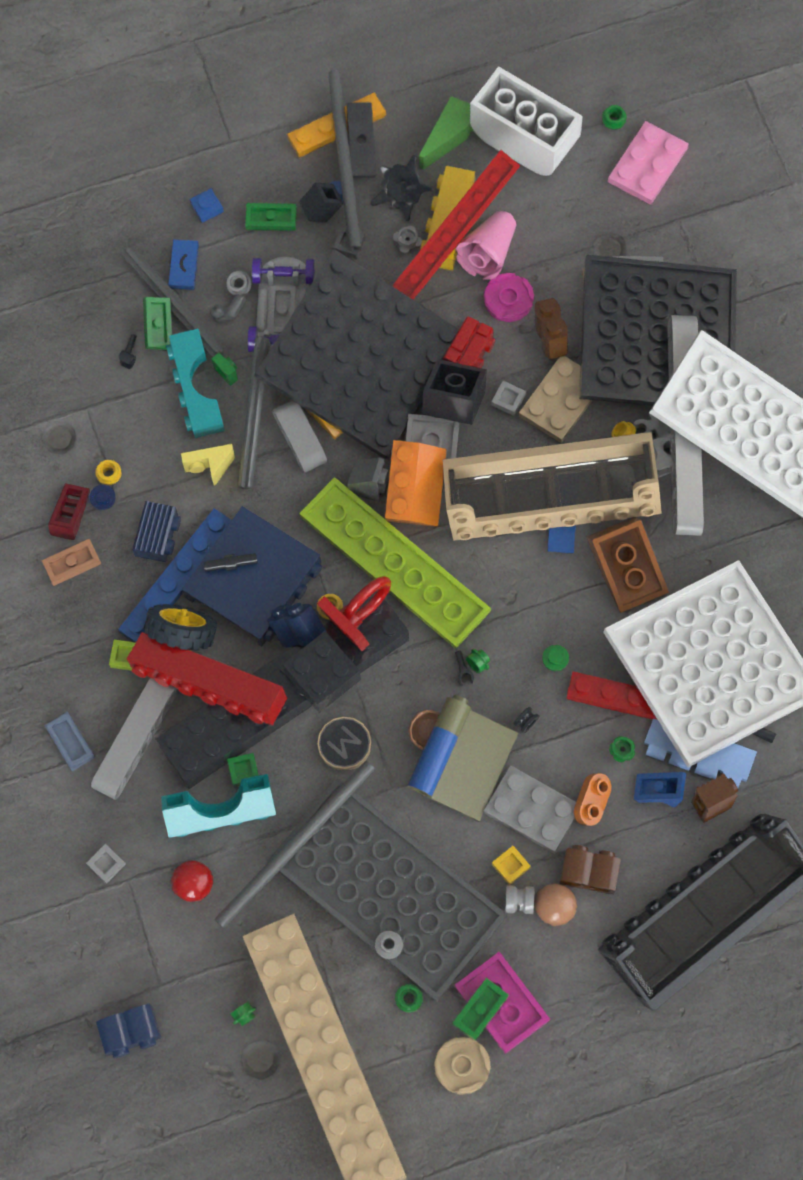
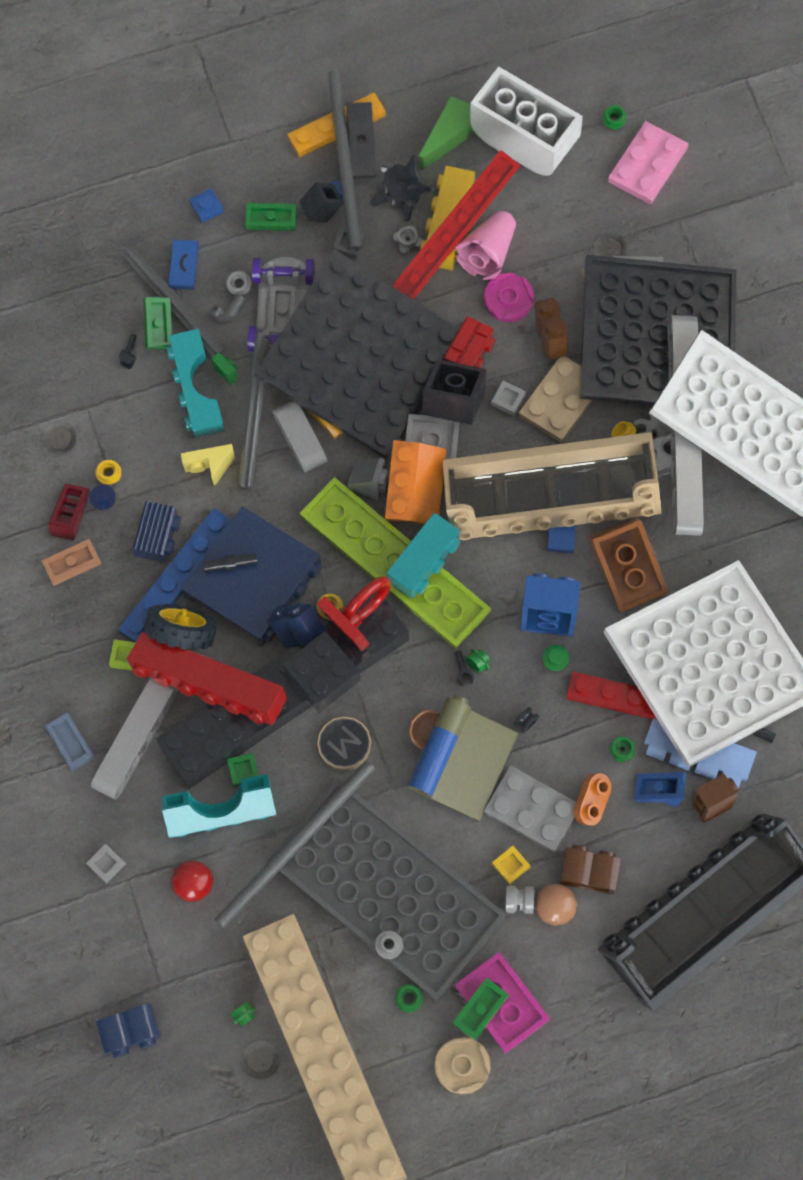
none -> teal brick [387,513,461,599]
none -> blue brick [521,573,581,637]

